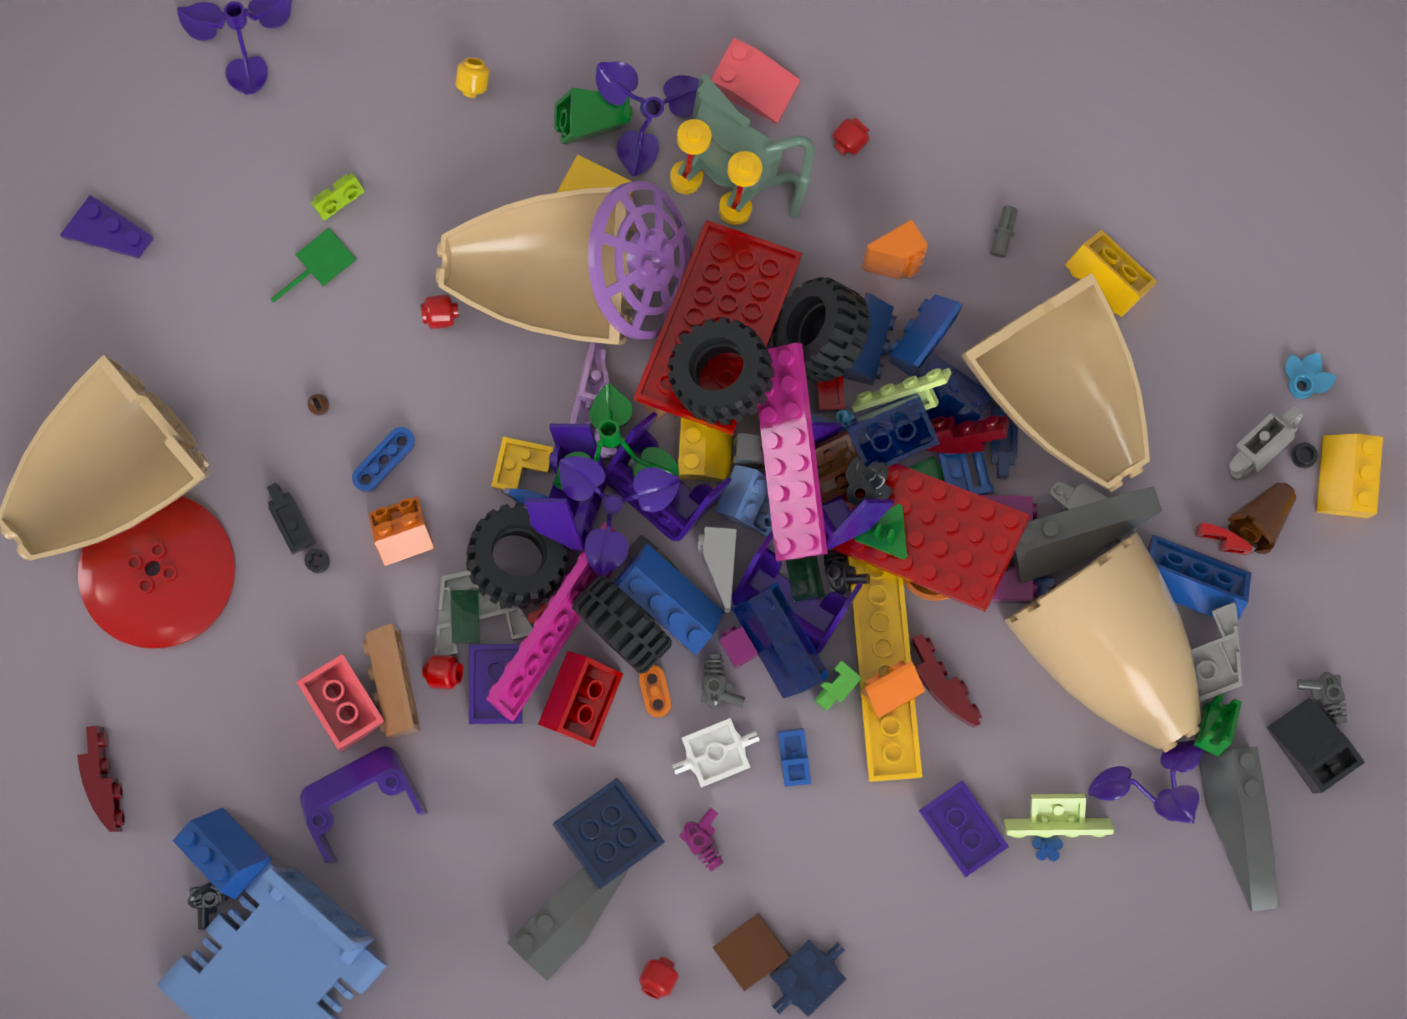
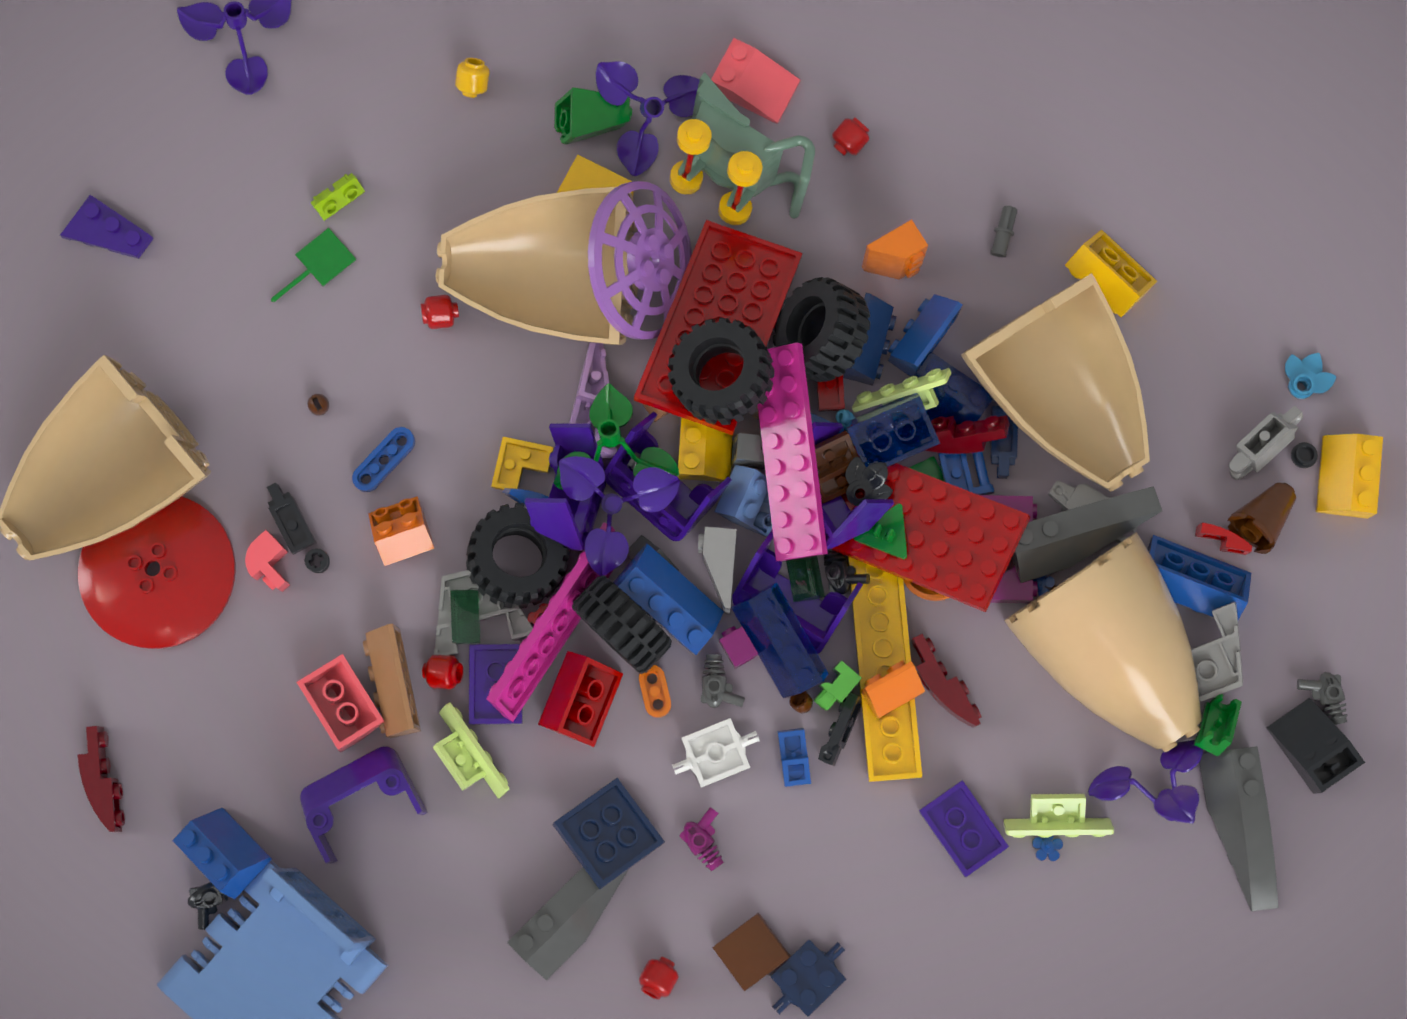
none -> coral brick [245,530,290,592]
none -> yellowish green bracket [433,702,510,799]
none -> reddish brown hinge [790,690,813,714]
none -> black hinge [818,693,862,766]

